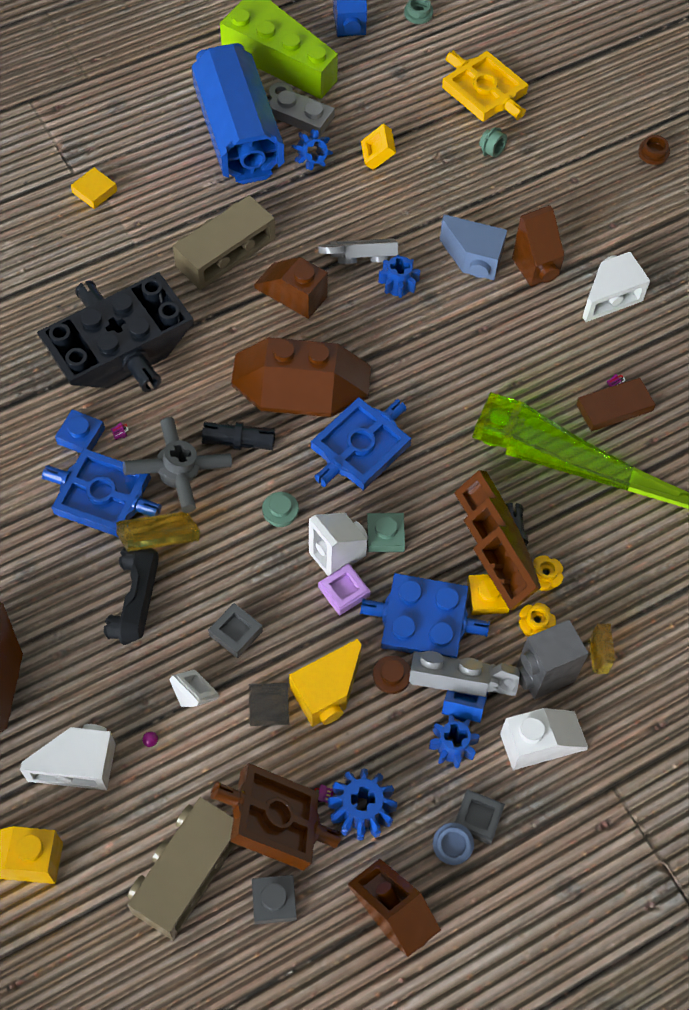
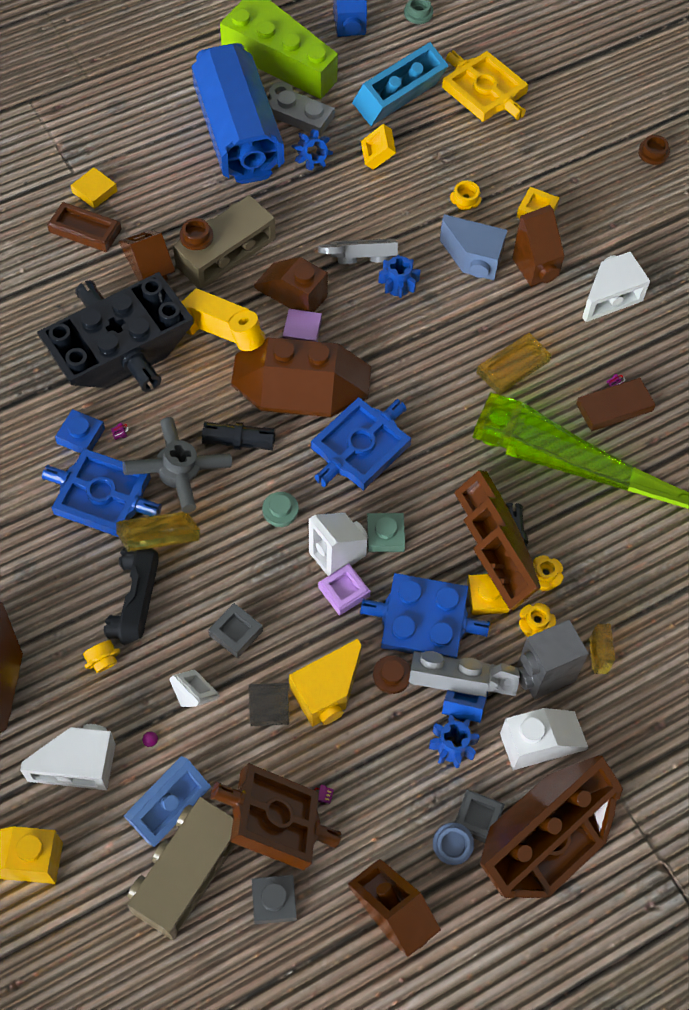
blue gear [328,768,397,841] -> none
sand green plate [479,127,507,158] -> none
none -> reddish brown tile [47,202,122,252]
none -> yellow plate [83,640,121,673]
none -> reddish brown slope [119,230,175,281]
none -> medium blue plate [124,756,211,847]
none -> reddish brown plate [179,218,213,250]
none -> yellow leg [182,288,266,351]
none -> lavender tile [283,309,322,341]
none -> dark azure brick [352,42,449,126]
none -> yellow plate [450,180,482,210]
none -> clear yellow tile [476,333,551,396]
none -> reddish brown wedge [480,755,623,898]
none -> yellow plate [516,187,560,218]

